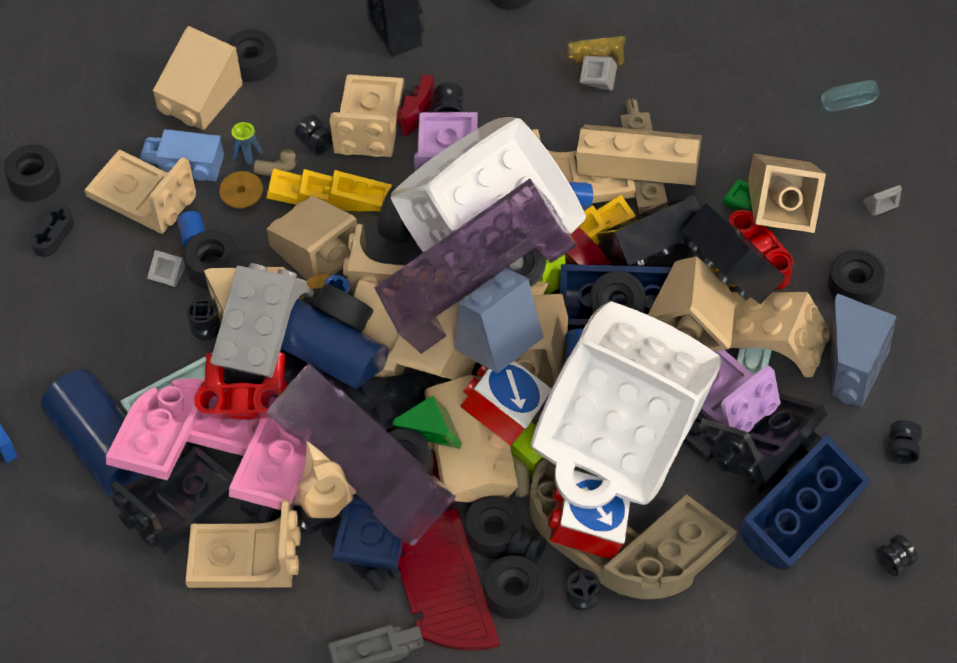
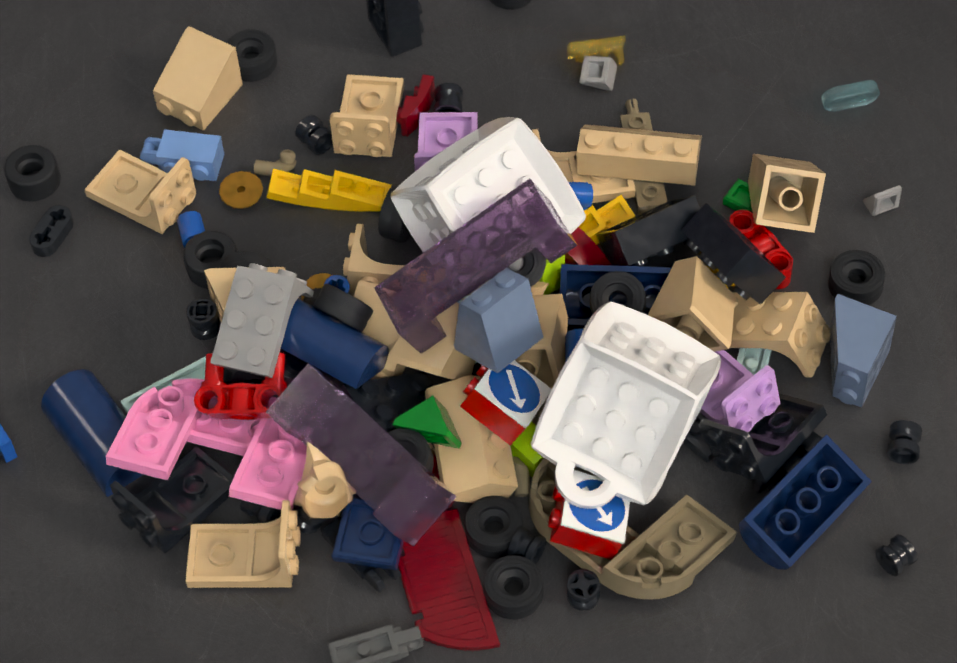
light grey slope [147,250,186,287] -> none
piece [231,122,263,164] -> none
tan slope [266,195,357,280] -> none

